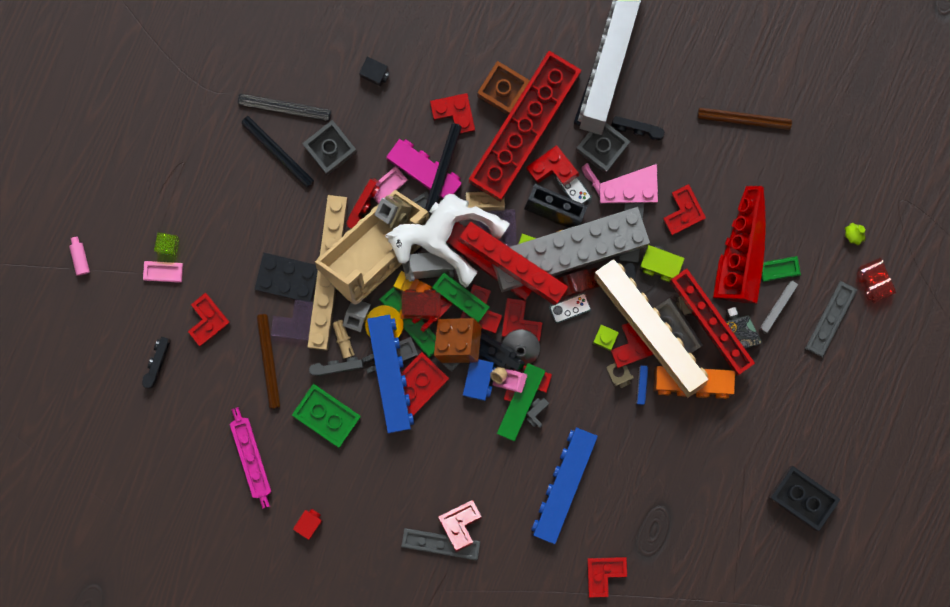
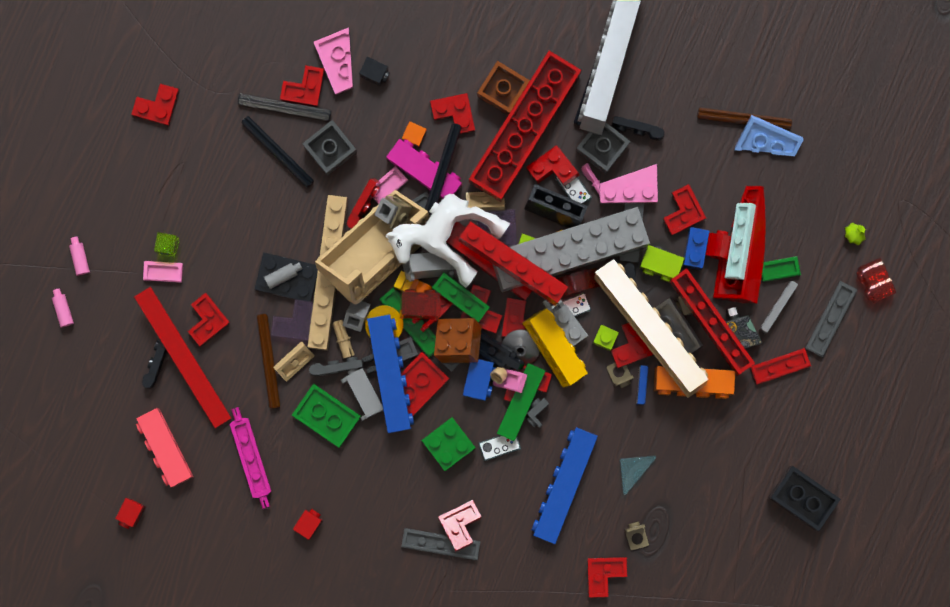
none -> bright pink cylinder [52,288,74,328]
none -> red brick [115,498,146,529]
none -> red plate [131,84,179,126]
none -> red tile [134,287,231,428]
none -> coral brick [136,408,194,488]
none -> light grey cylinder [264,263,303,289]
none -> tan plate [273,341,315,382]
none -> red plate [280,65,324,107]
none -> bright pink wing [314,27,353,95]
none -> light grey brick [341,368,384,421]
none -> orange tile [402,121,427,147]
none -> green brick [421,417,475,471]
none -> white tile [479,435,521,461]
none -> yellow brick [523,308,588,387]
none -> light grey hinge [542,299,588,346]
none -> clear light blue tile [620,456,656,494]
none -> dark tan bracket [625,522,649,550]
none -> blue brick [682,227,709,270]
none -> red brick [705,230,731,260]
none -> light aqua tile [725,203,756,280]
none -> light blue wing [734,115,803,156]
none -> red tile [750,348,811,385]

